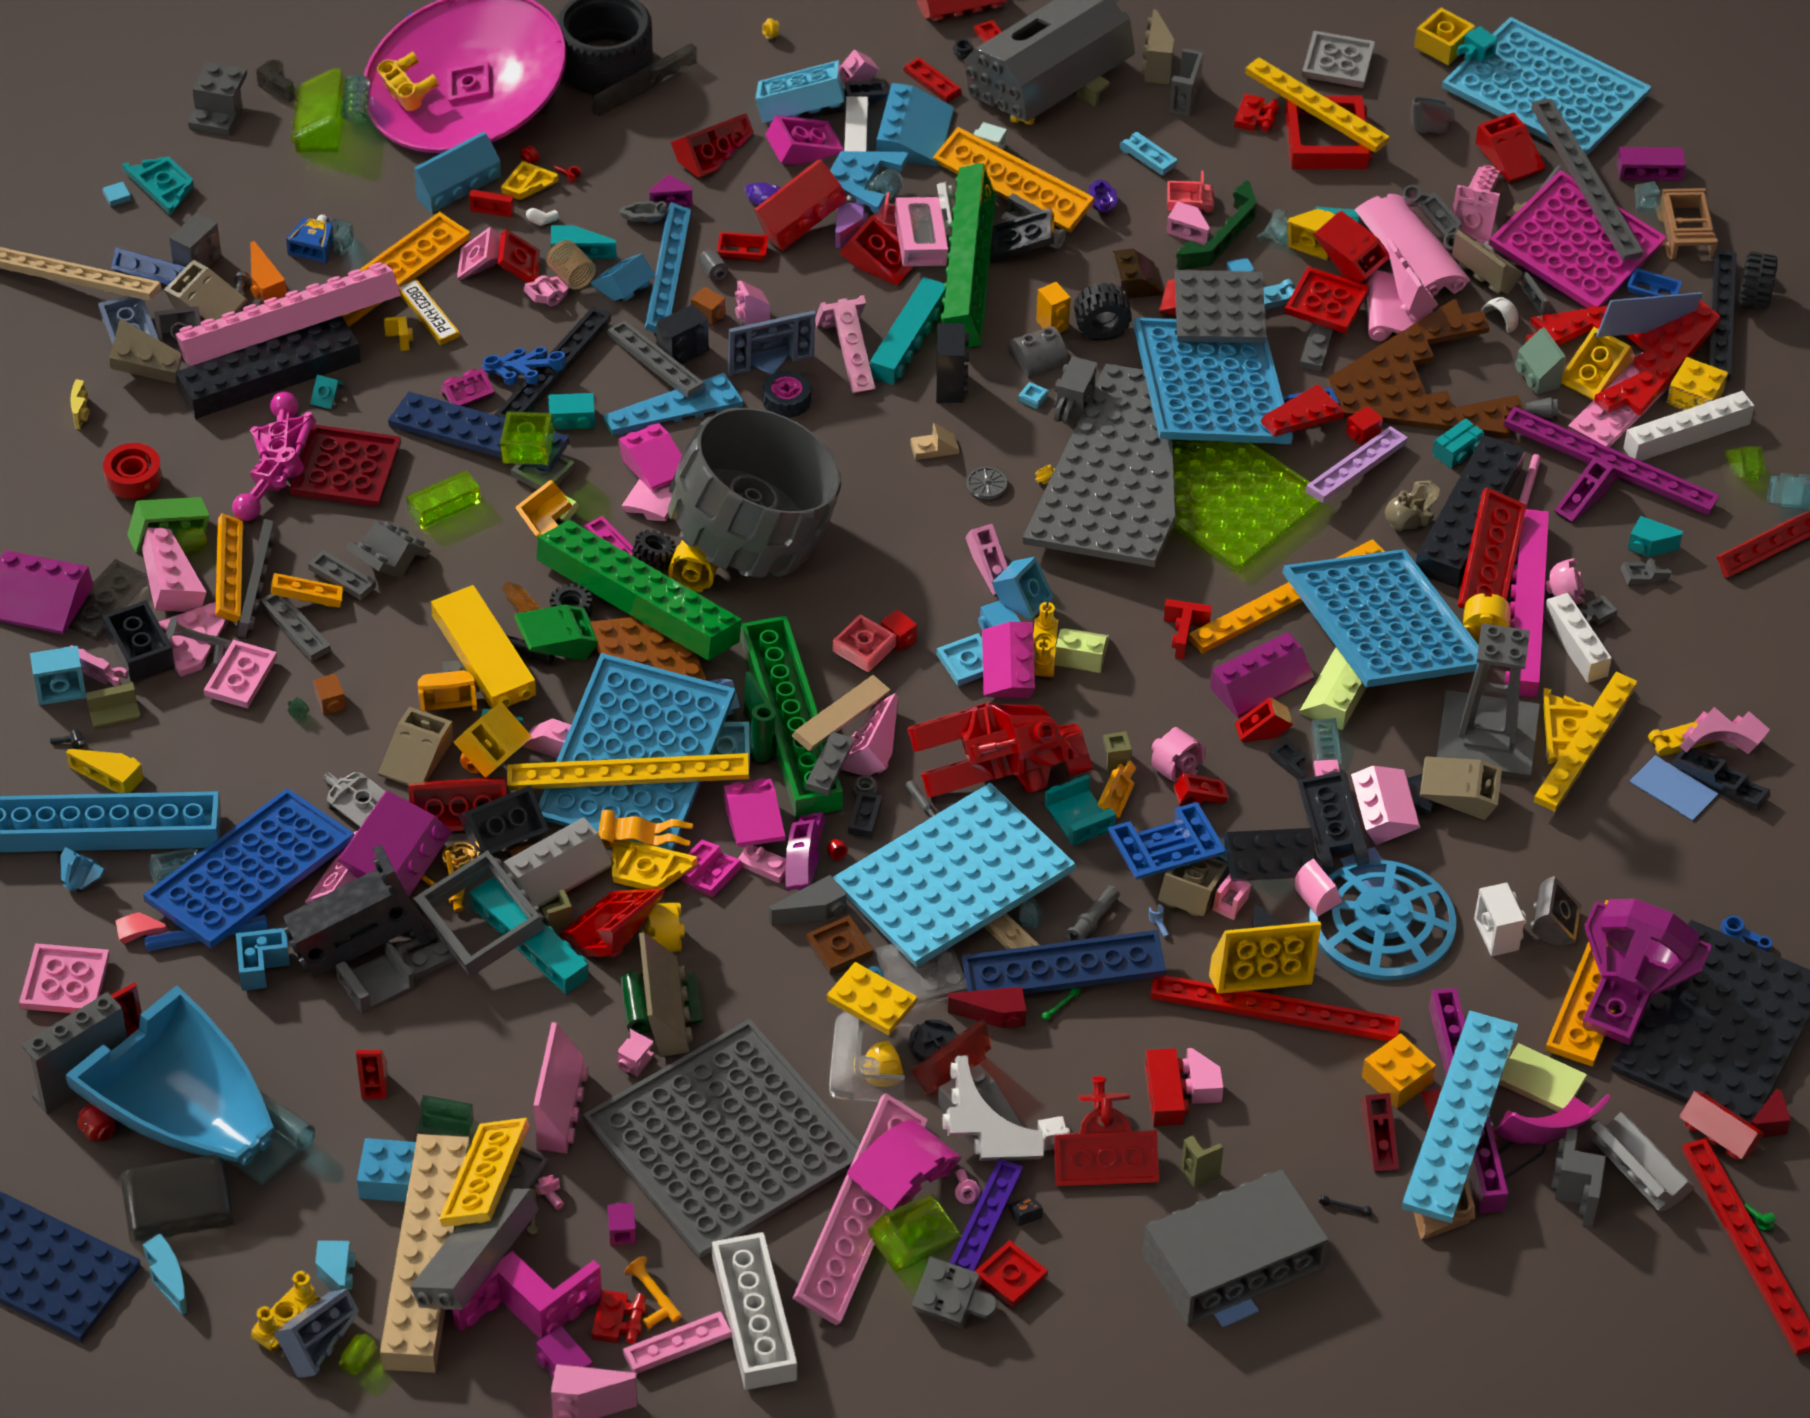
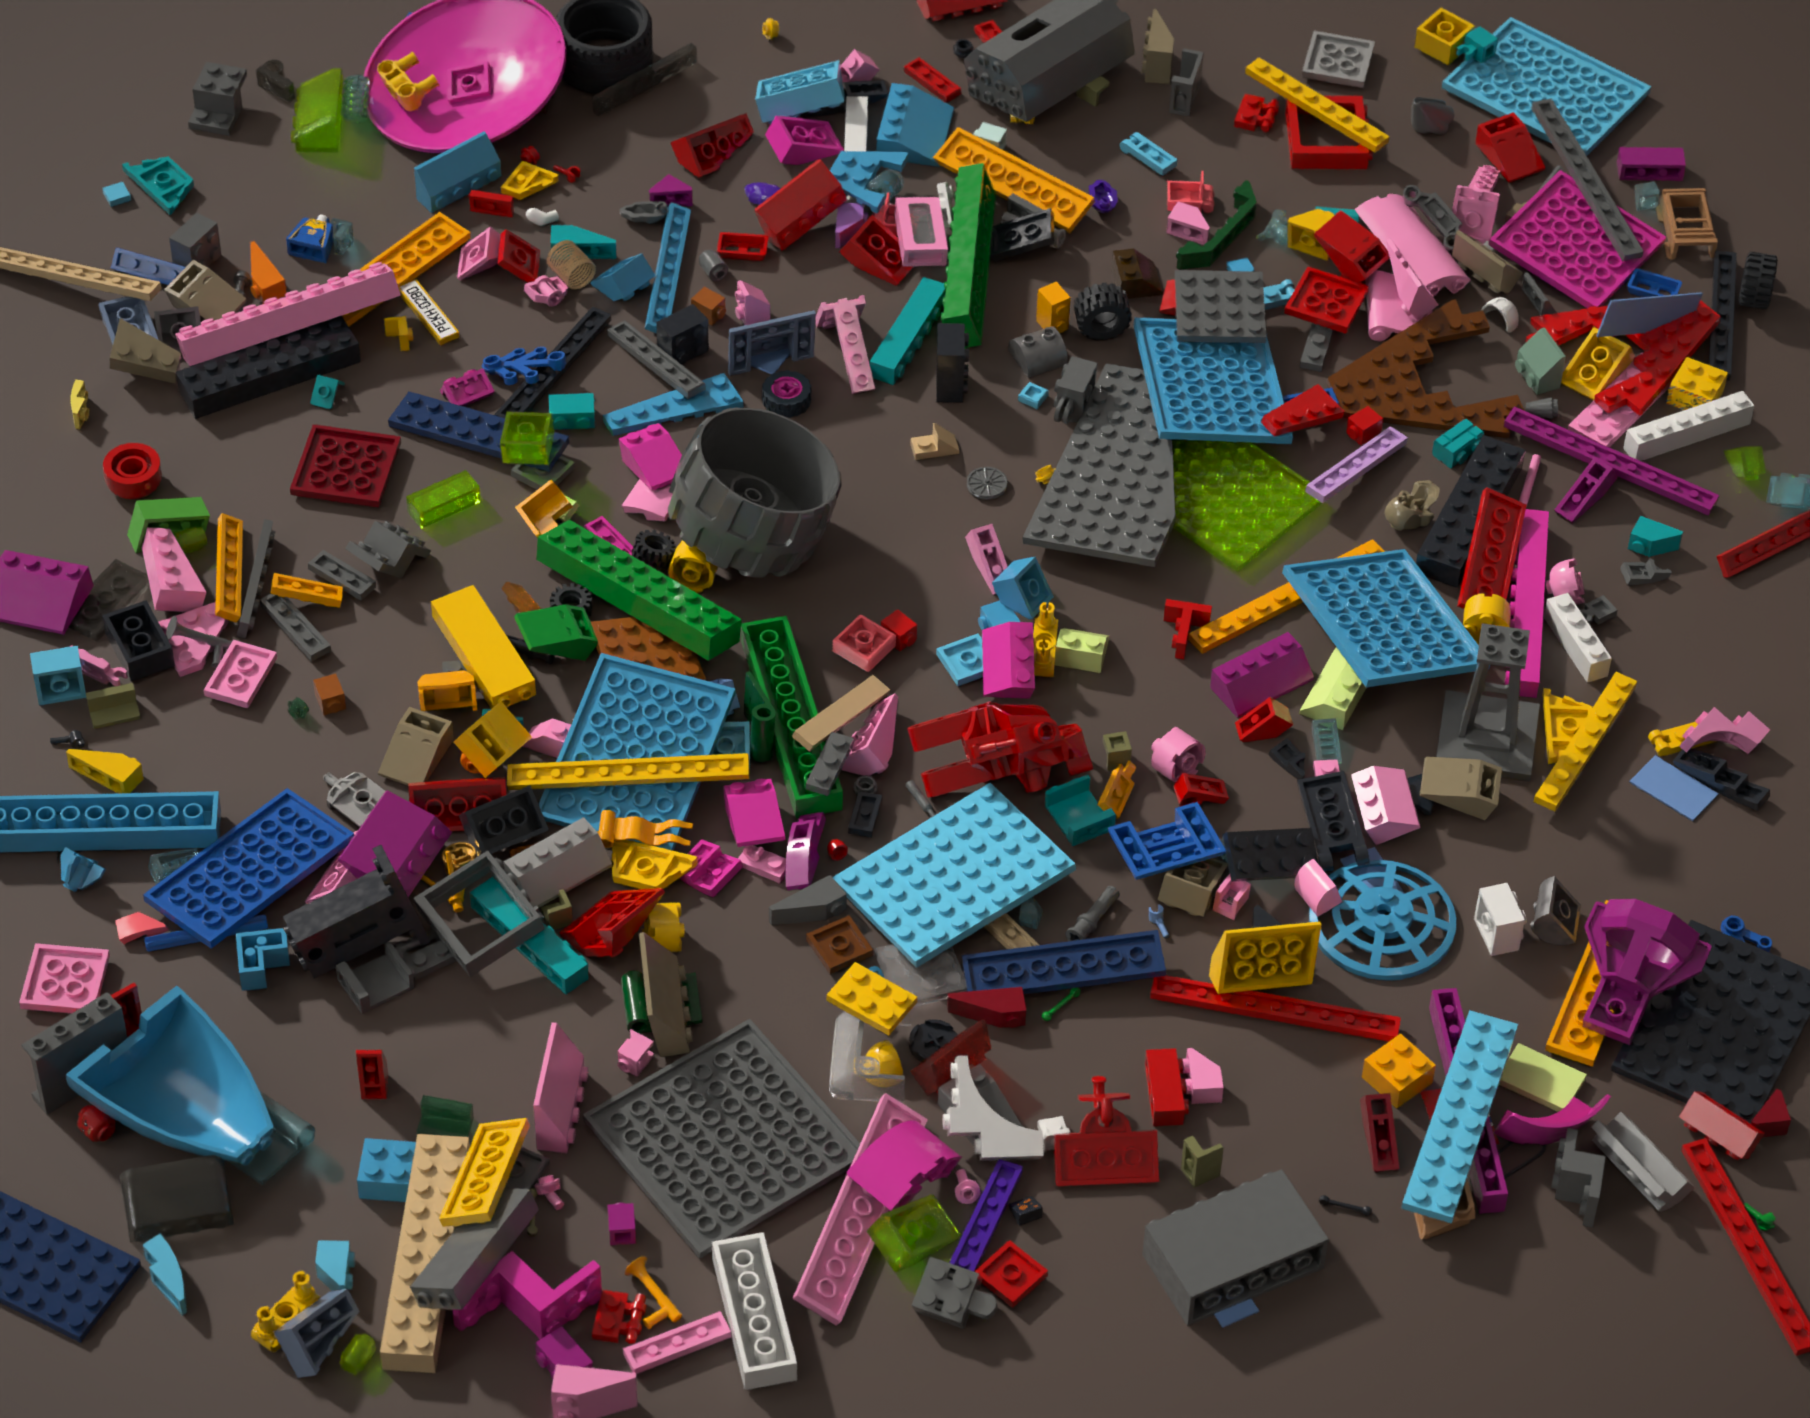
dark pink piece [232,392,316,522] -> none

